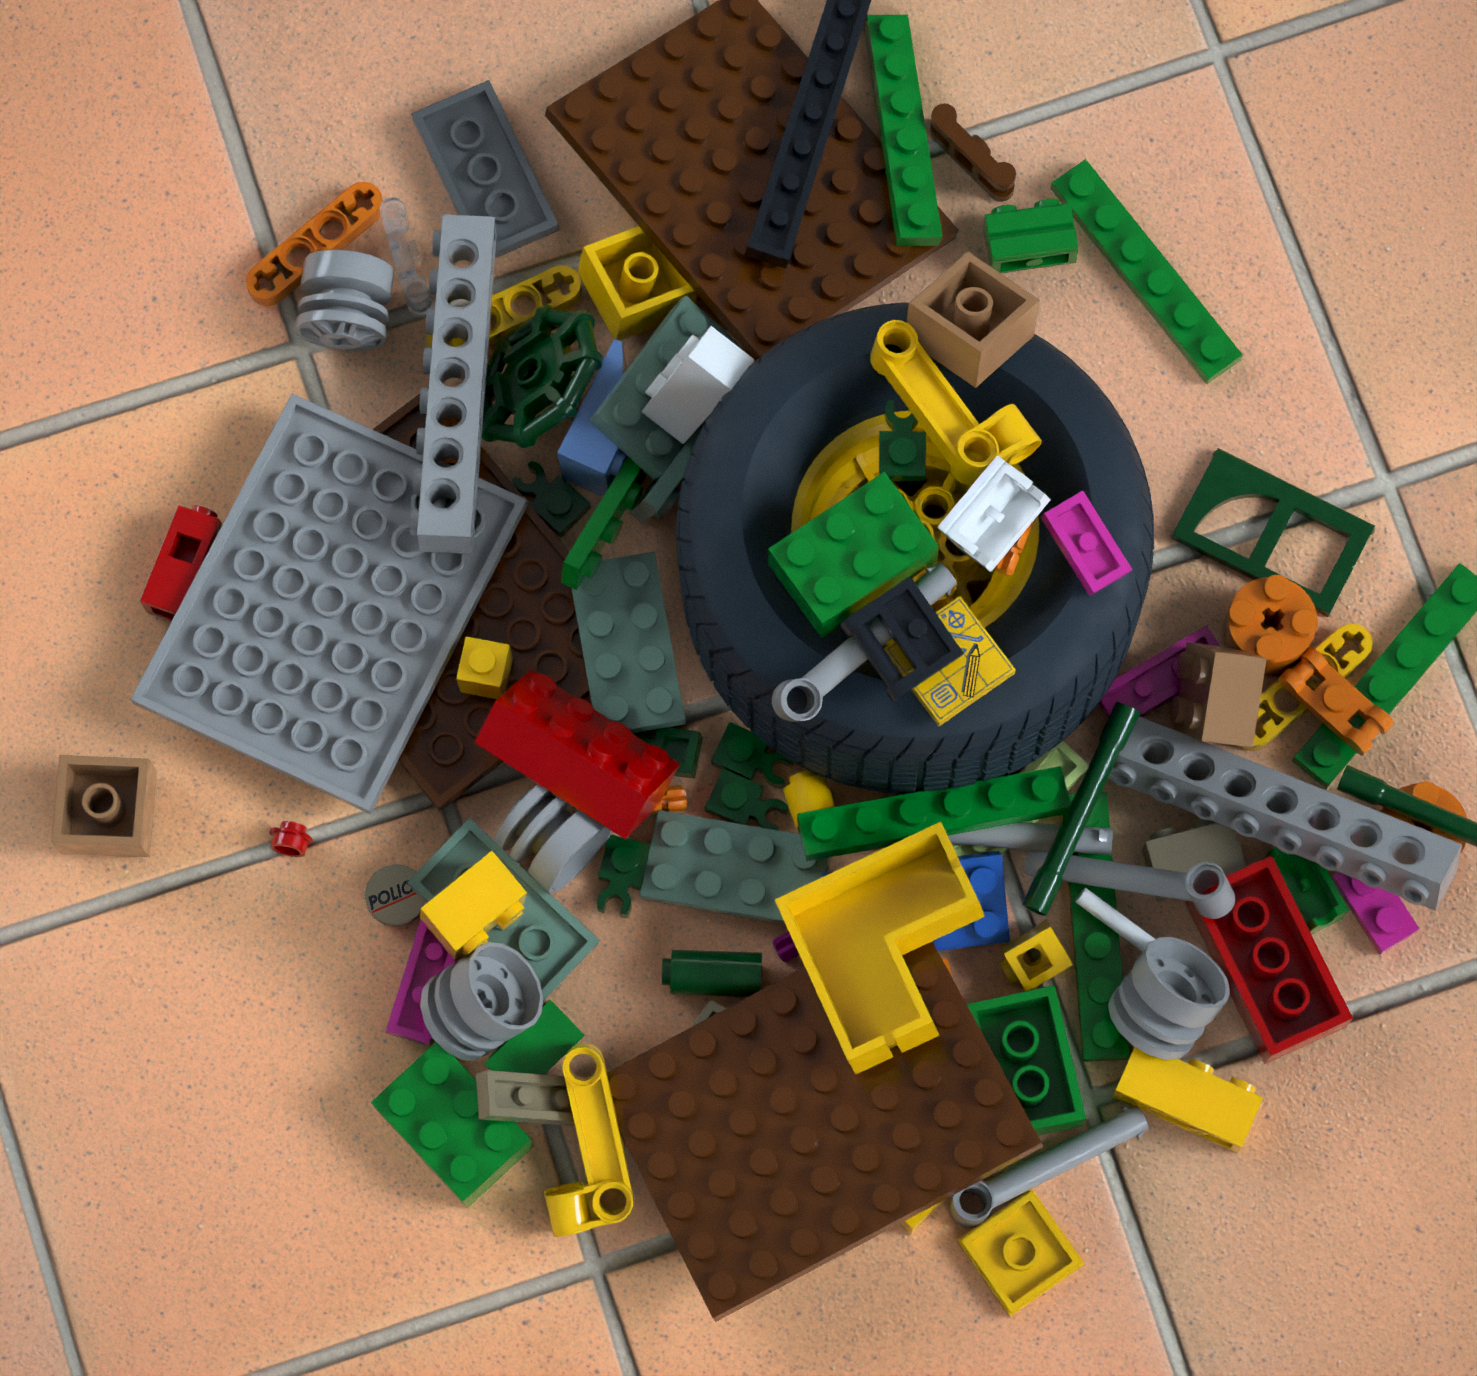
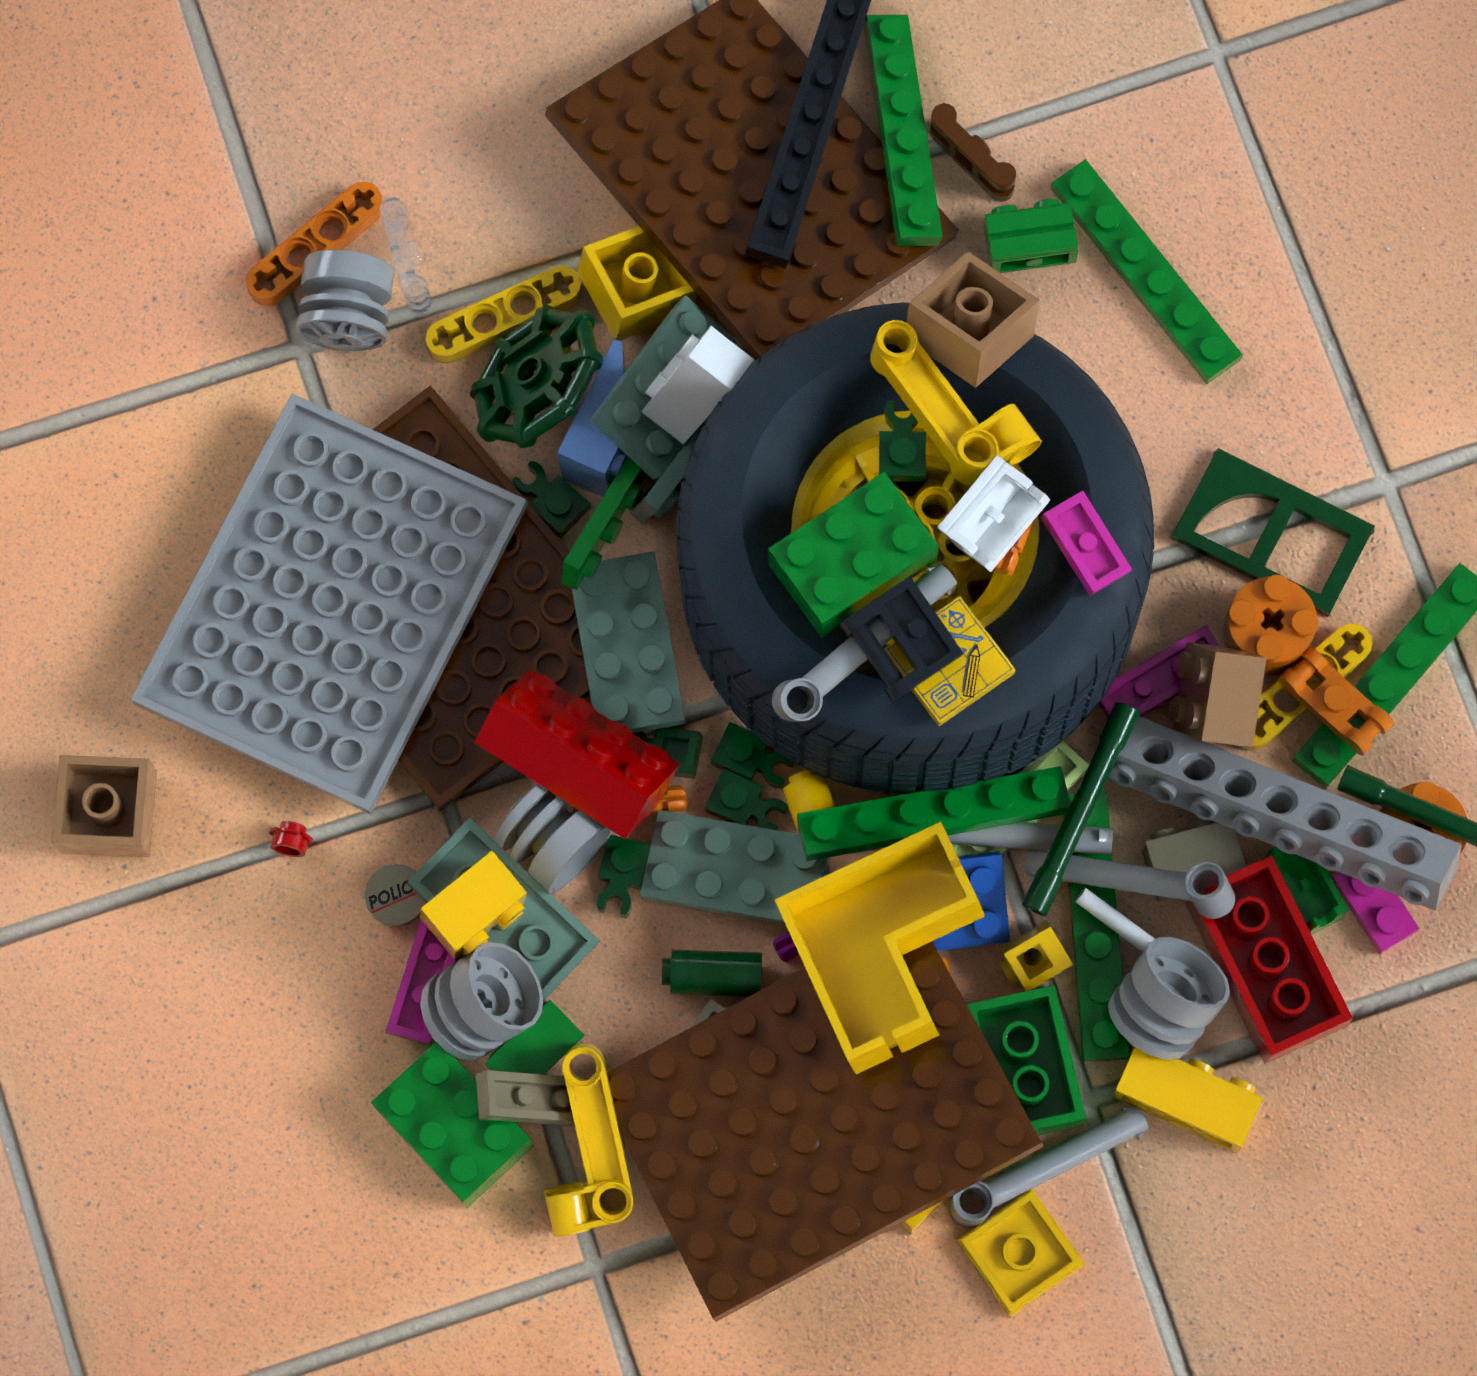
red brick [140,505,222,621] -> none
light grey brick [410,214,497,554] -> none
dark grey plate [411,80,559,258] -> none
yellow brick [456,637,513,699] -> none

